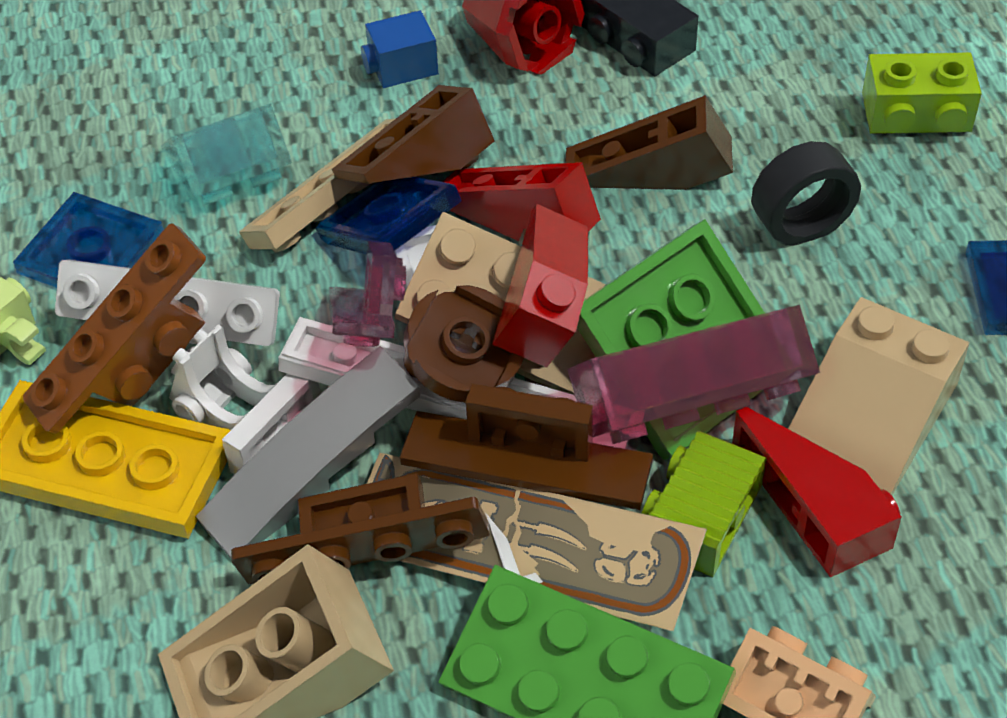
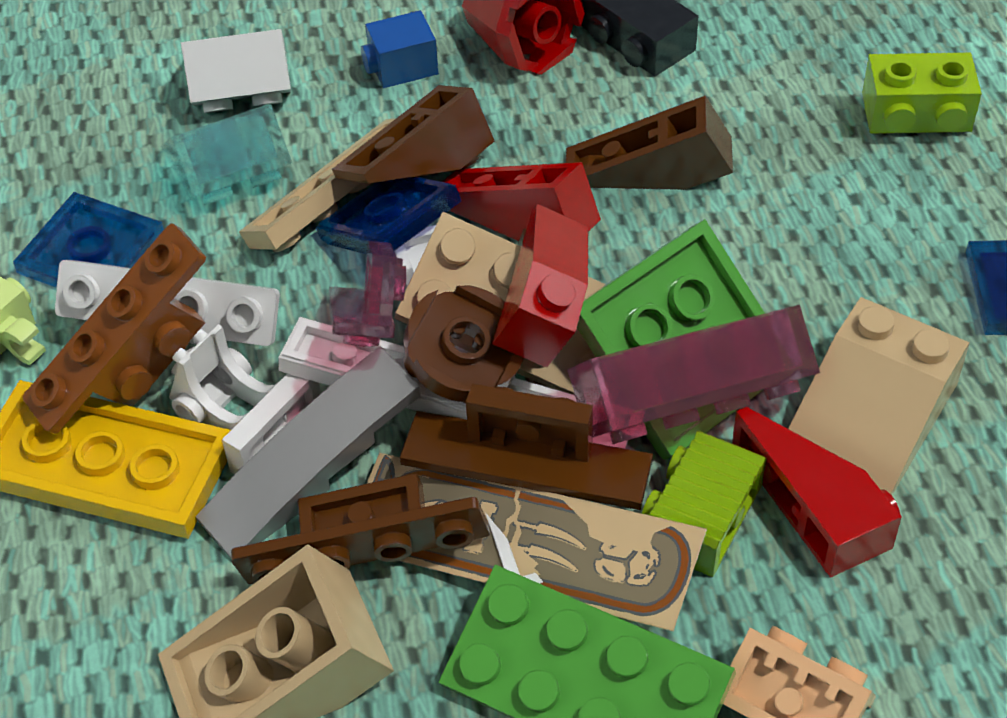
black tyre [751,141,861,245] -> none
none -> white slope [181,29,291,113]

